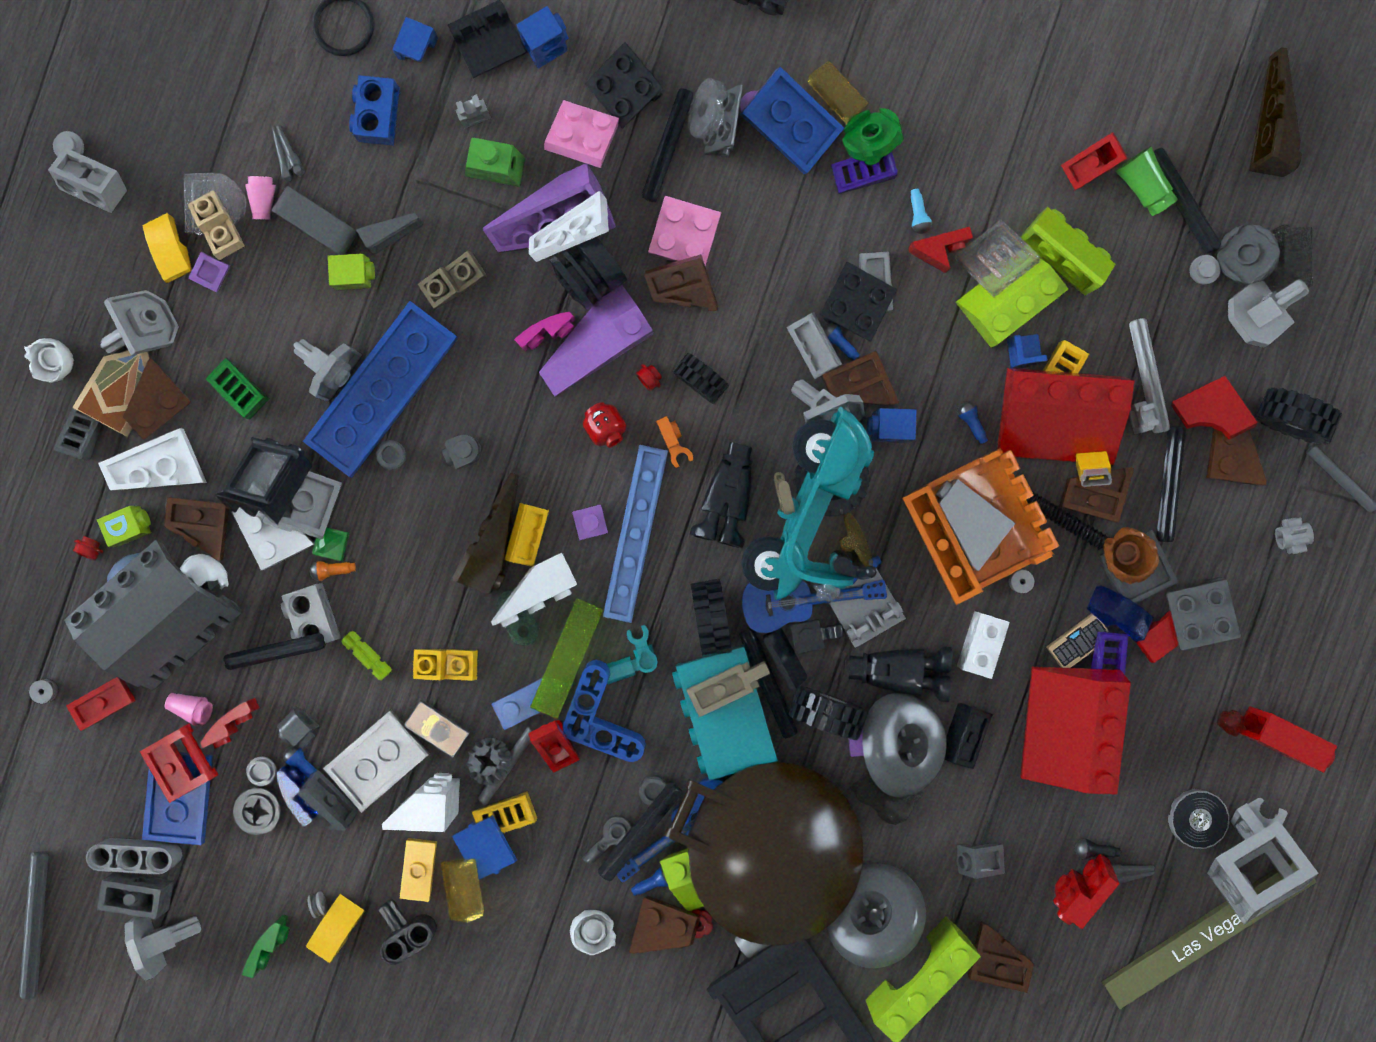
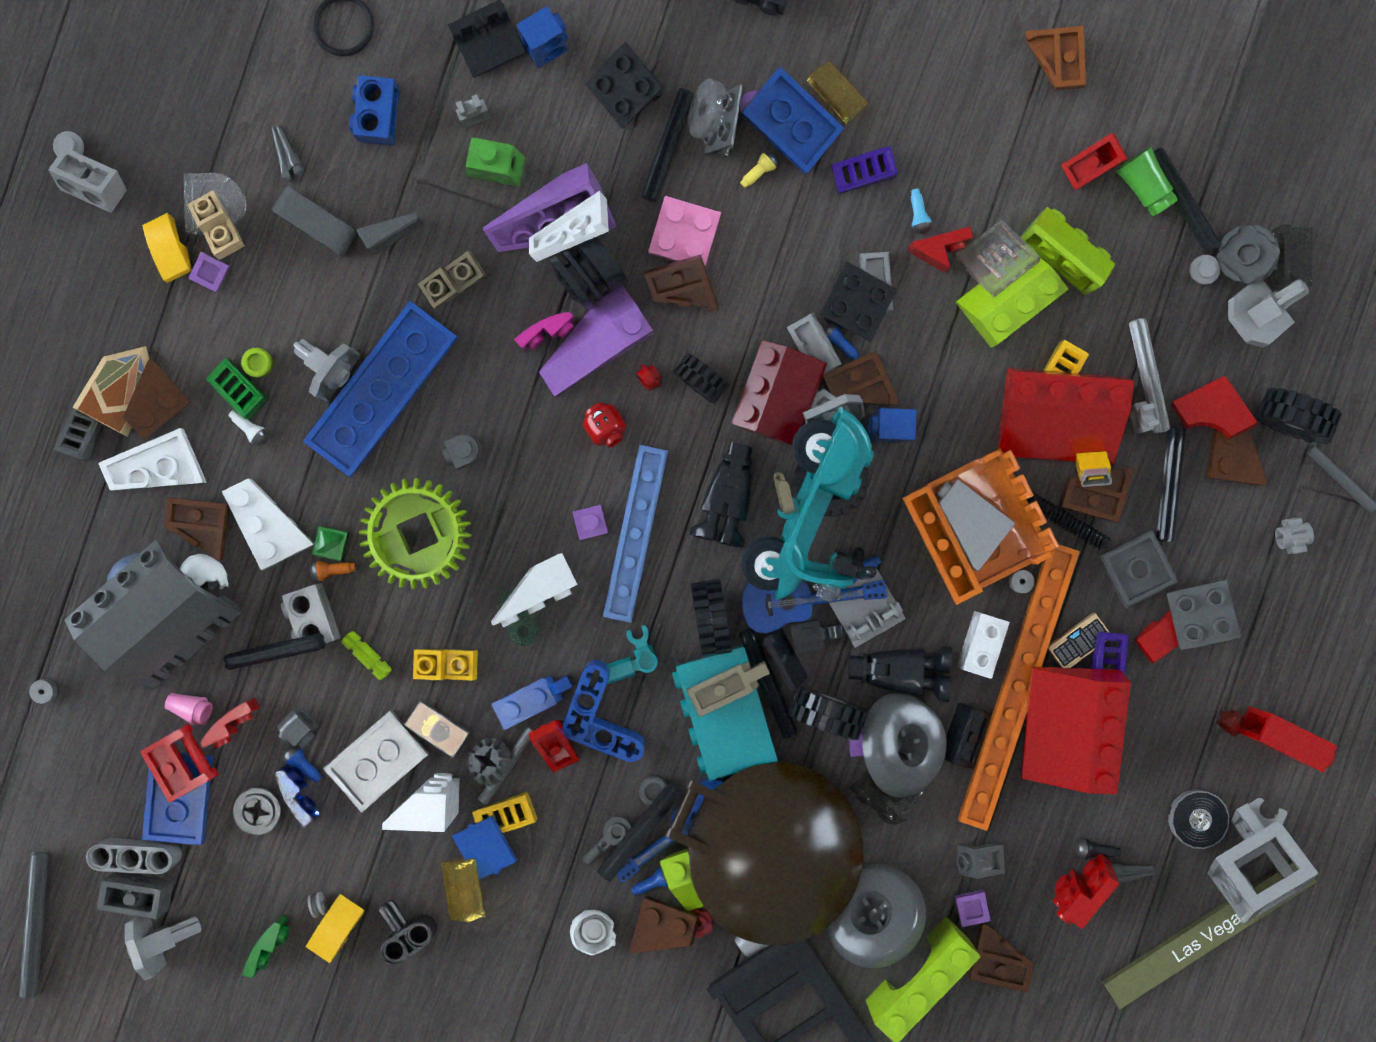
white hair [24,338,74,383] -> none
red plate [66,677,136,731] -> none
red plate [73,536,103,561] -> none
lime brick [97,506,151,547] -> none
light grey piece [100,290,179,356] -> none
black window [214,437,312,525] -> none
bright pink cone [245,176,276,220] -> none
light grey plate [246,756,277,786] -> none
light grey plate [259,469,342,539] -> none
dark grey plate [297,770,359,831] -> none
lime brick [328,254,375,290] -> none
dark grey tile [376,440,407,470] -> none
blue panel [392,17,438,62] -> none
yellow plate [400,838,437,902] -> none
dark brown wedge [452,473,519,594] -> none
yellow plate [504,503,549,567] -> none
clear neon green tile [530,598,604,719] -> none
bright pink plate [544,100,619,168] -> none
orange plate [656,416,693,468] -> none
clear yellow piece [839,513,873,567] -> none
green plate [842,108,904,165] -> none
blue piece [957,402,988,444] -> none
blue panel [1007,334,1048,368] -> none
clear blue slope [1087,585,1154,642] -> none
dark orange hair [1104,527,1159,584] -> none
dark brown wedge [1249,47,1302,177] -> none
none -> white piece [228,410,268,445]
none -> lime tile [241,348,273,378]
none -> lime piece [359,478,472,589]
none -> dark red slope [732,340,827,446]
none -> light yellow piece [740,151,779,189]
none -> medium lavender plate [954,889,991,927]
none -> orange plate [957,544,1080,831]
none -> dark orange wing [1025,26,1086,91]

